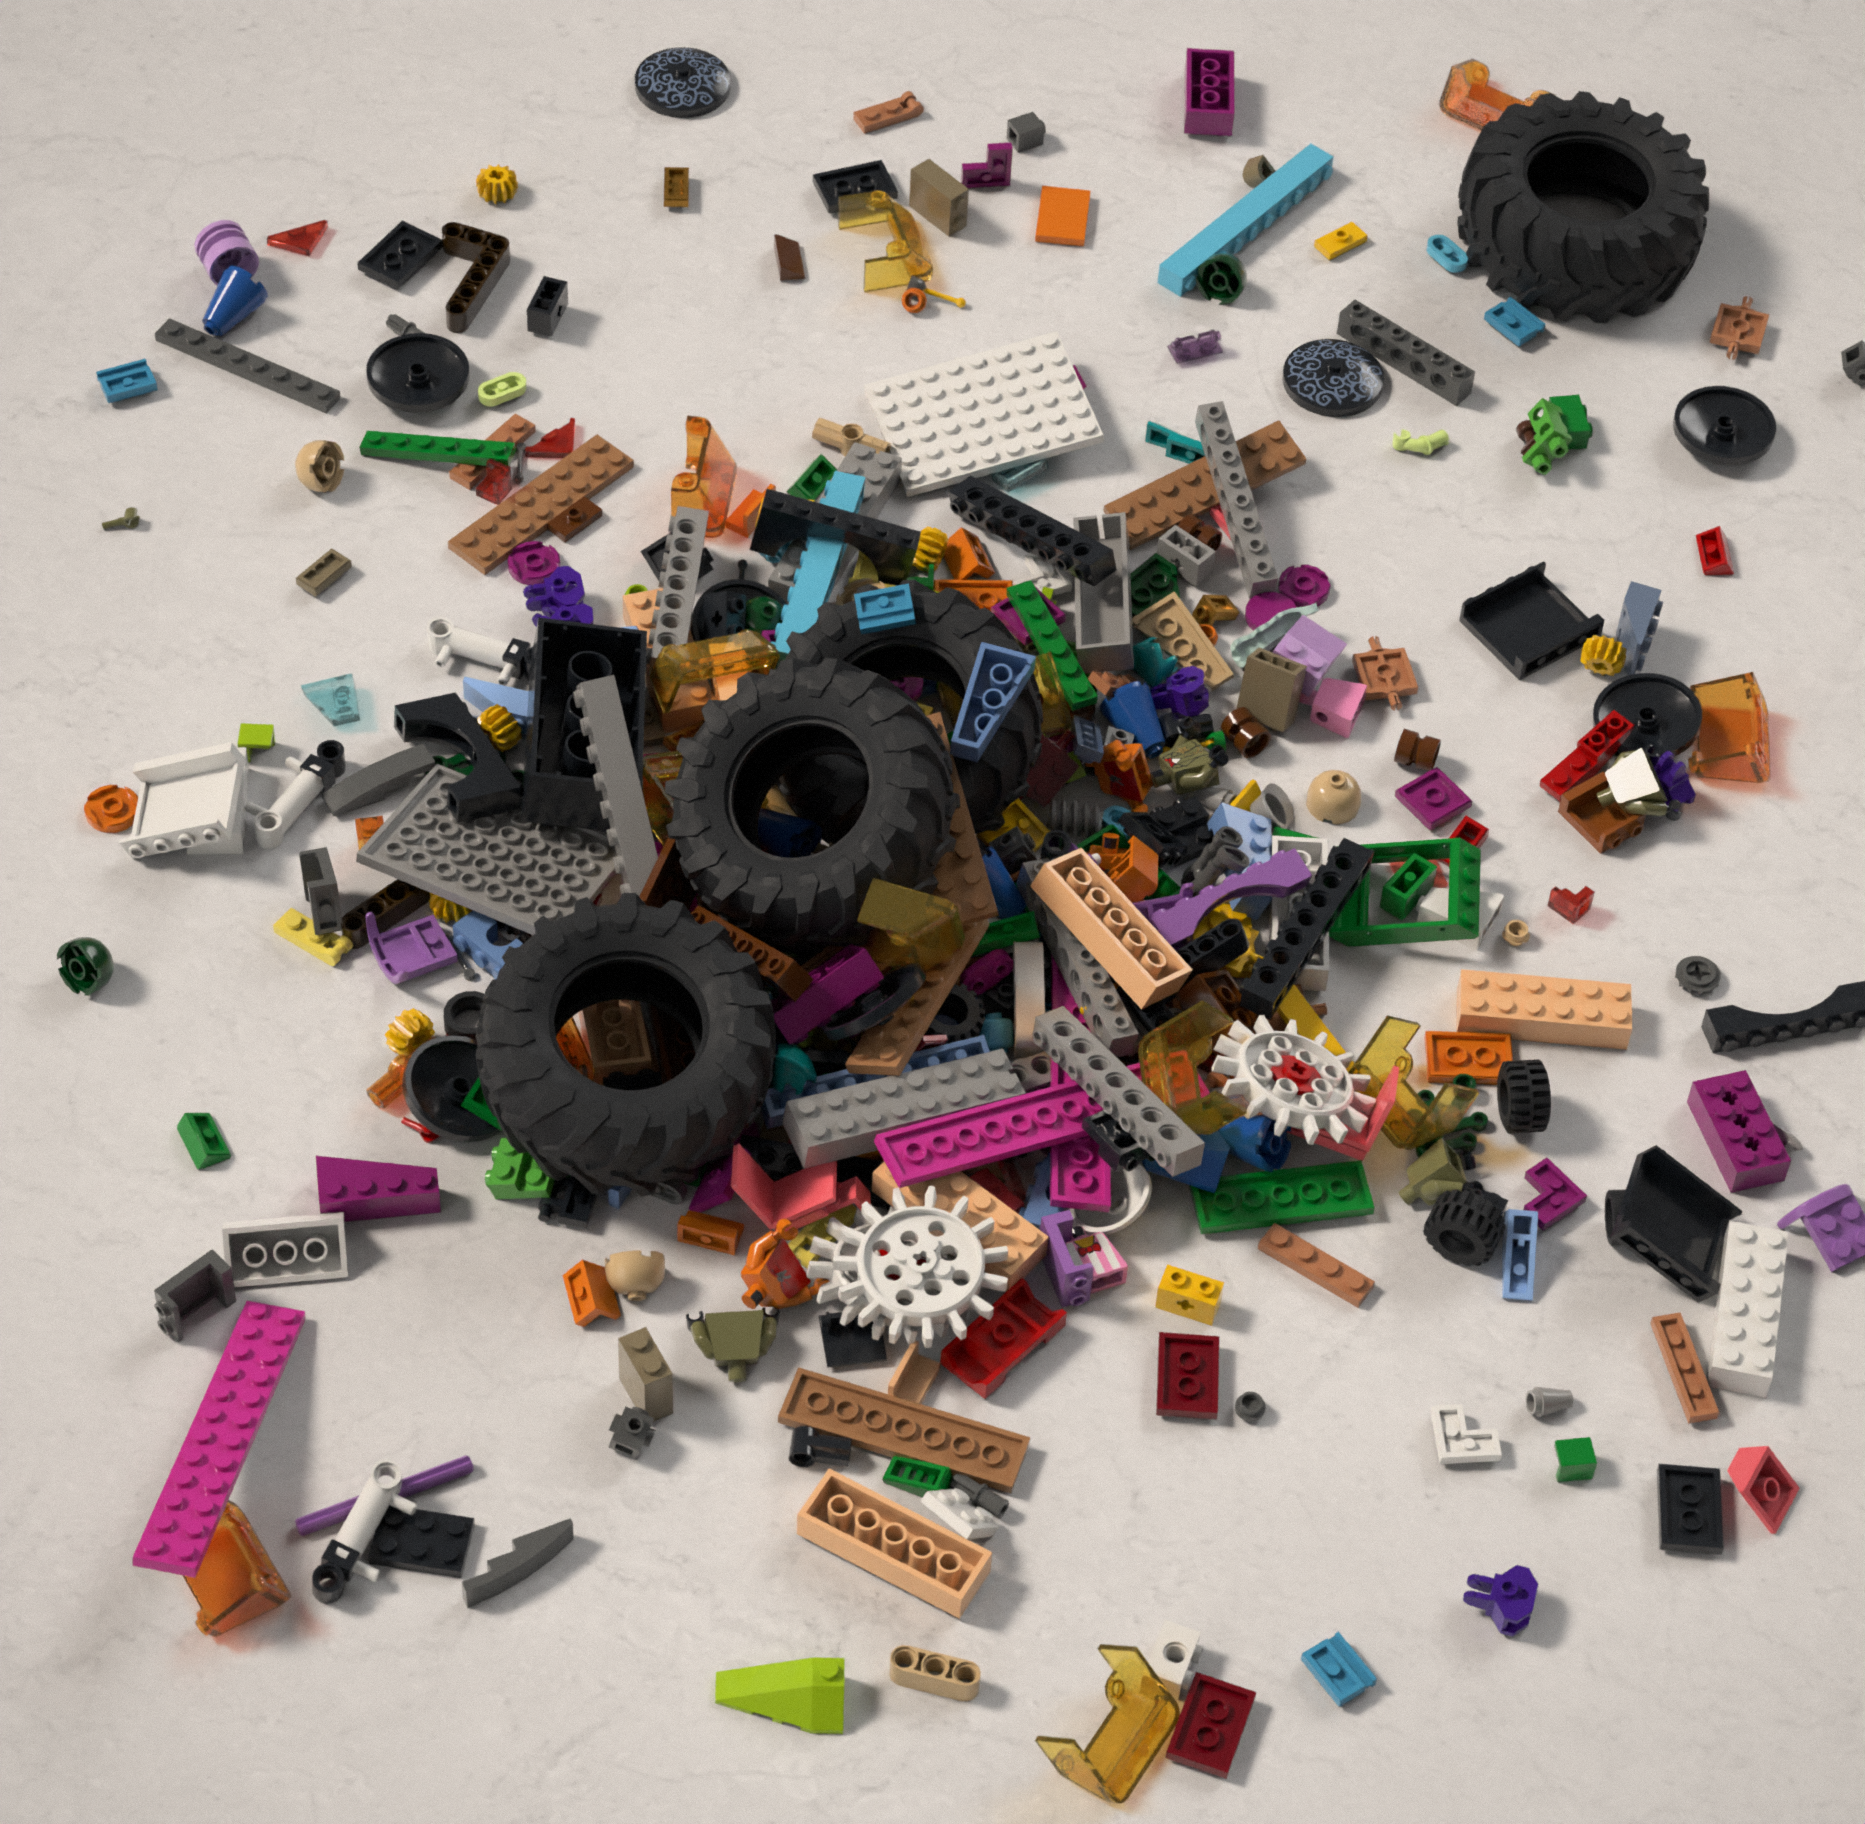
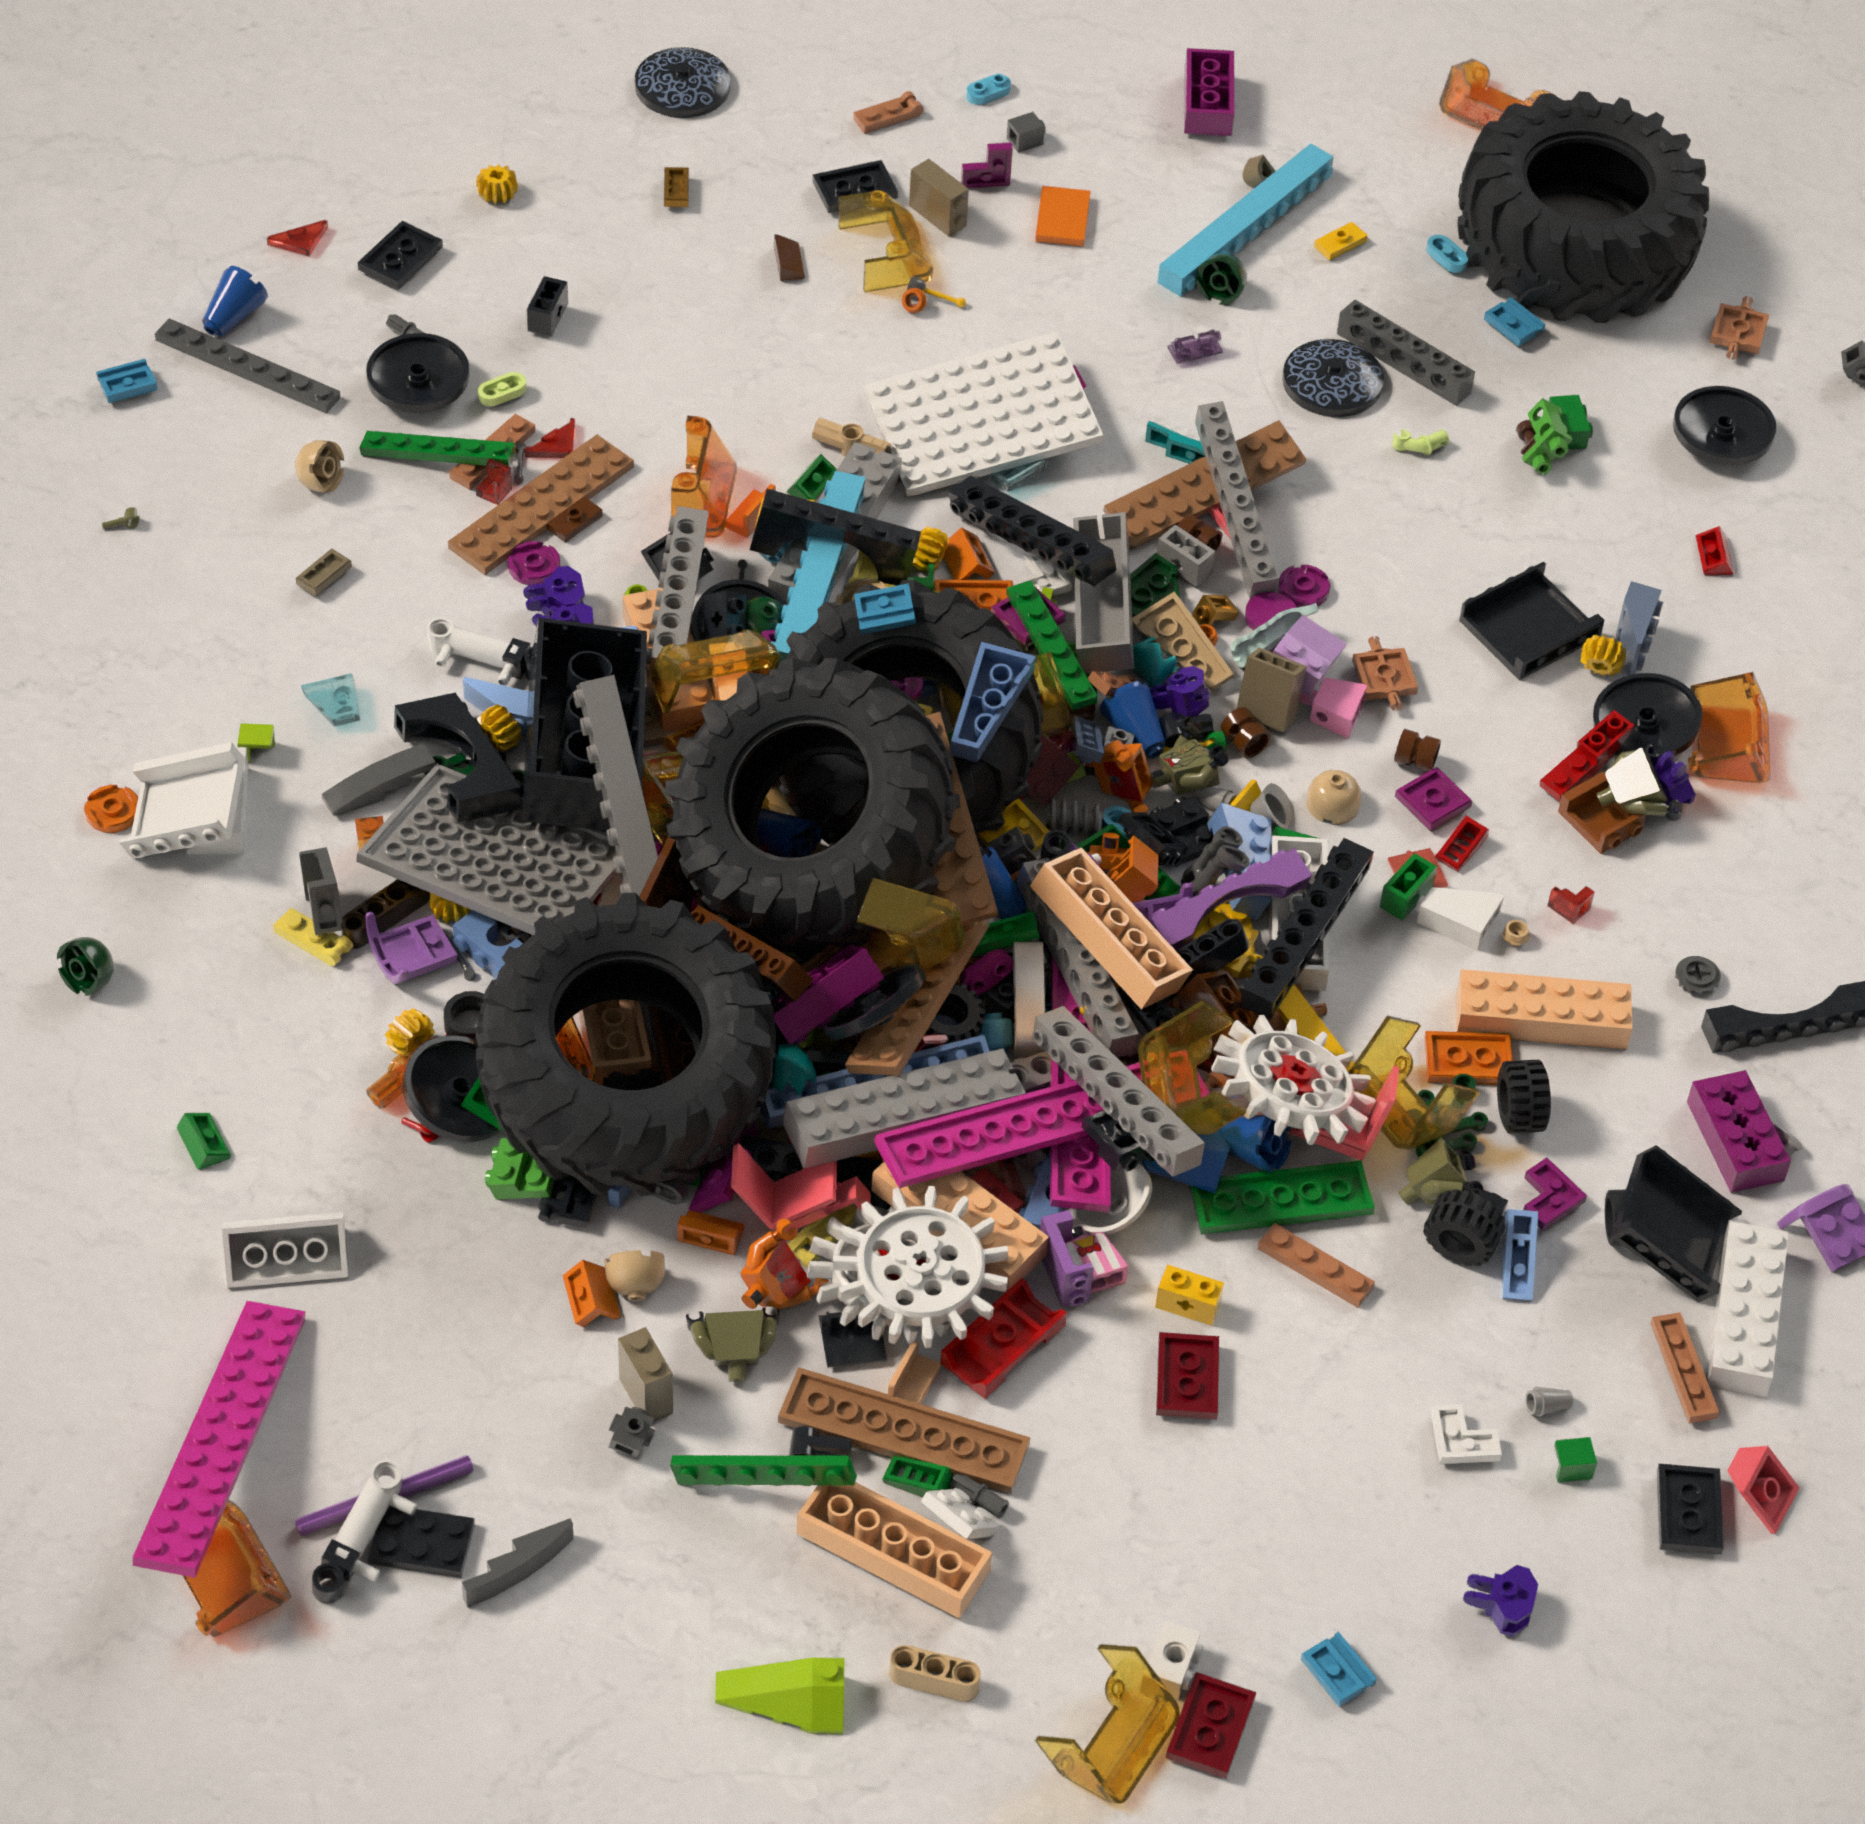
dark grey panel [154,1249,236,1342] -> none
lavender wheel [194,220,259,285] -> none
white piece [245,740,346,849] -> none
magenta wedge [316,1156,441,1222] -> none
dark brown beam [441,222,510,333] -> none
dark grey plate [1235,1392,1266,1421] -> none
green window [1329,838,1481,947] -> none
none -> green plate [670,1455,857,1486]
none -> medium azure plate [966,74,1011,105]

